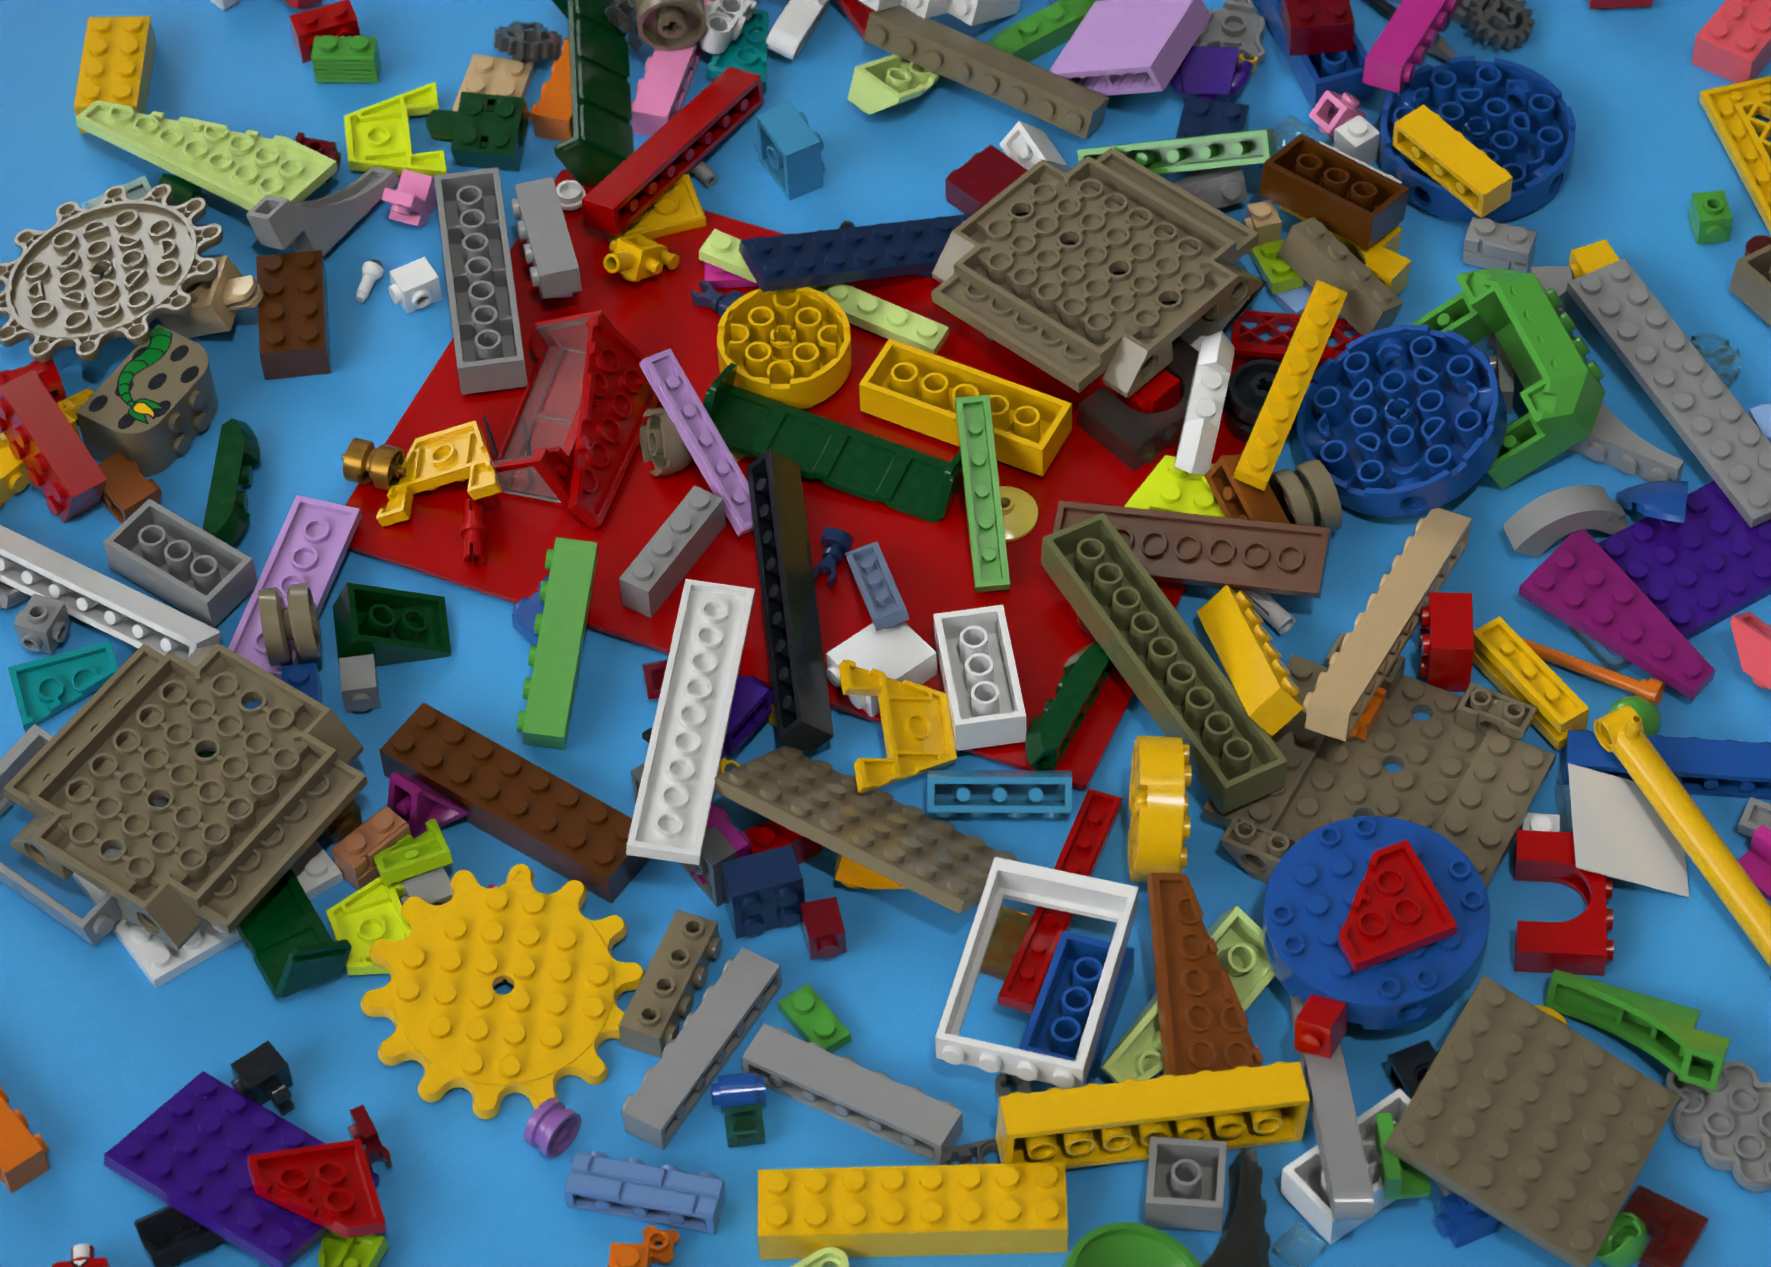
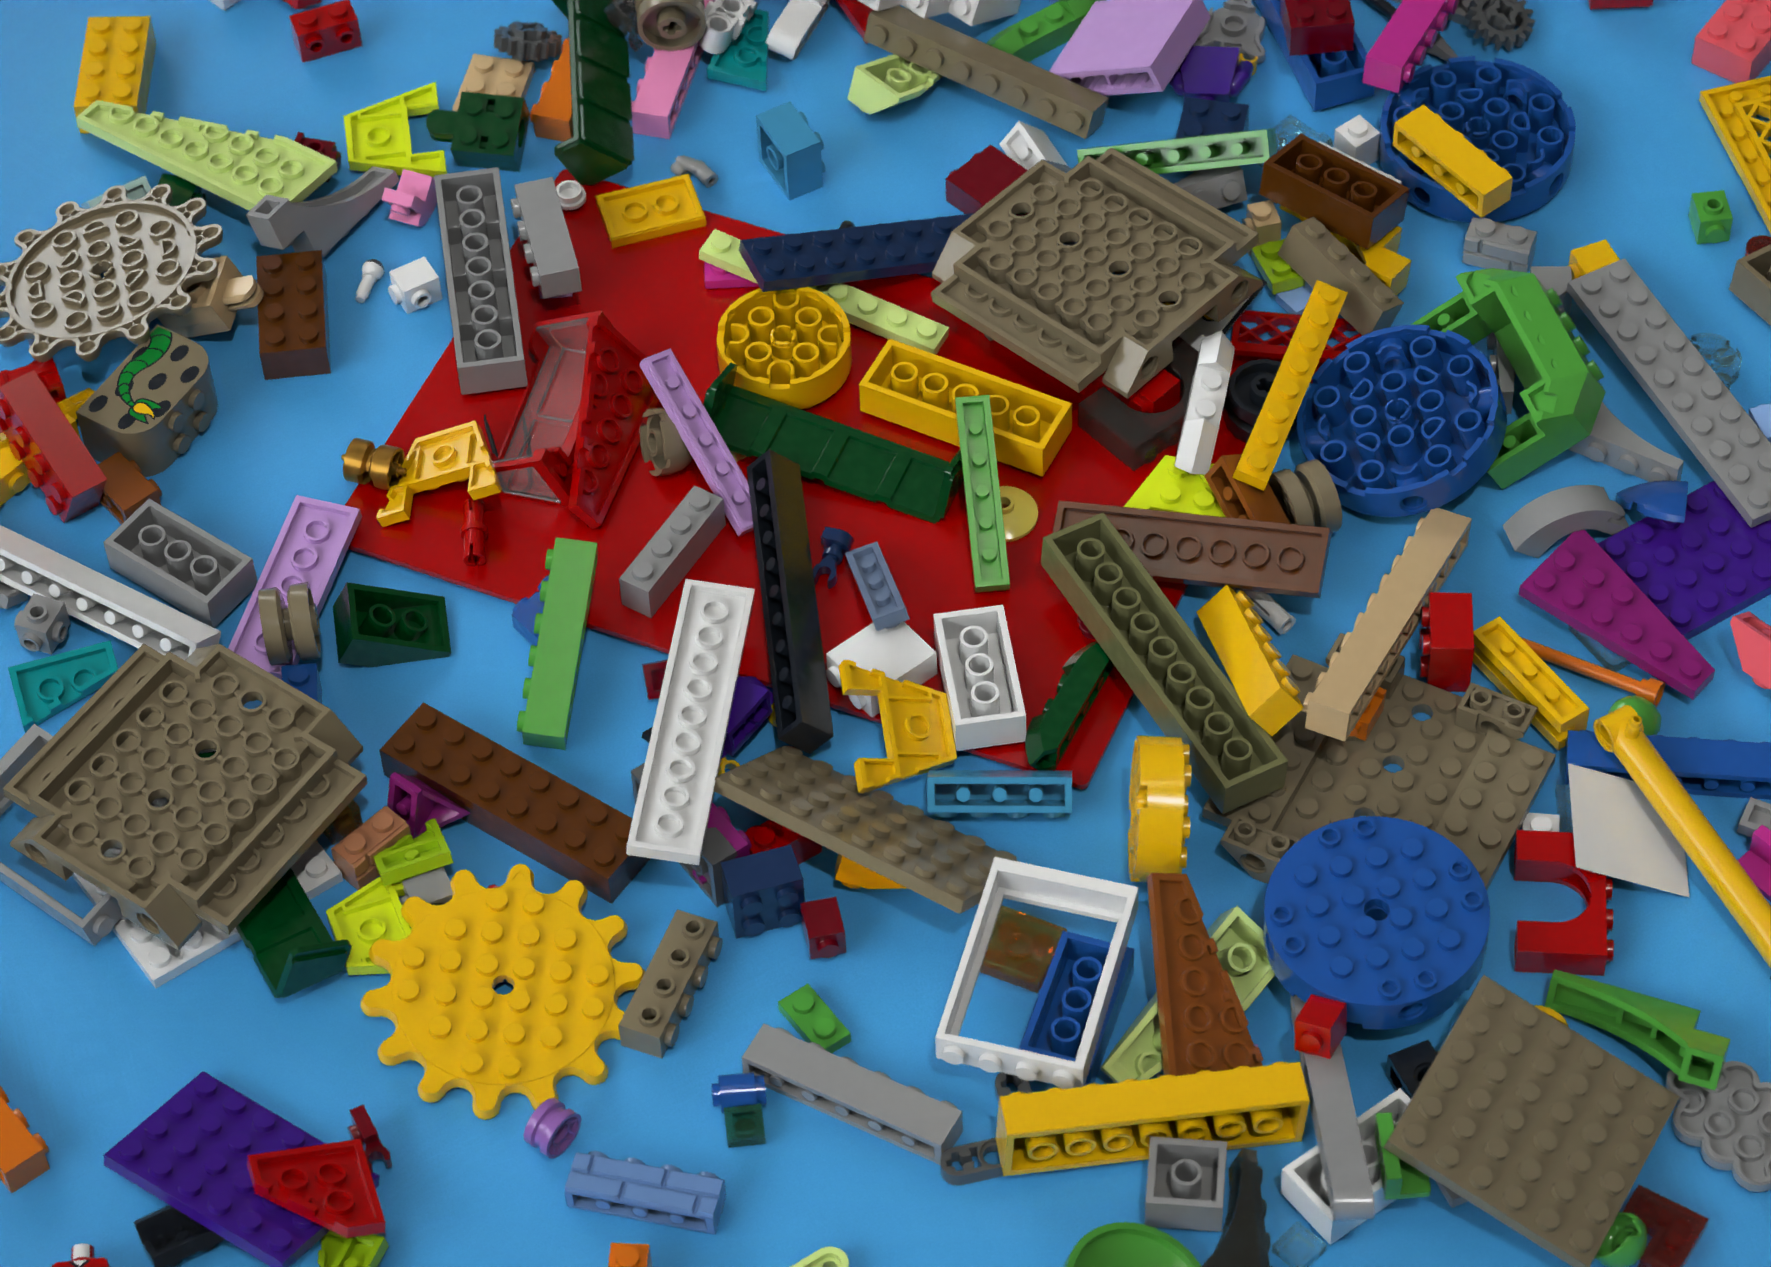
dark green brick [202,418,260,546] -> none
black brick [231,1041,295,1116] -> none
bright green brick [311,35,381,83] -> none
light grey brick [339,654,381,712] -> none
red brick [582,67,764,236] -> none
yellow piece [604,233,680,282] -> none
light grey brick [622,947,782,1150] -> none
orange plate [642,1225,680,1265] -> none
dark blue piece [690,281,744,318] -> none
yellow brick [758,1162,1068,1260] -> none
red tile [997,789,1123,1014] -> none
bright pink brick [1308,90,1367,140] -> none
red plate [1338,839,1458,973] -> none
blue brick [1435,1193,1498,1249] -> none

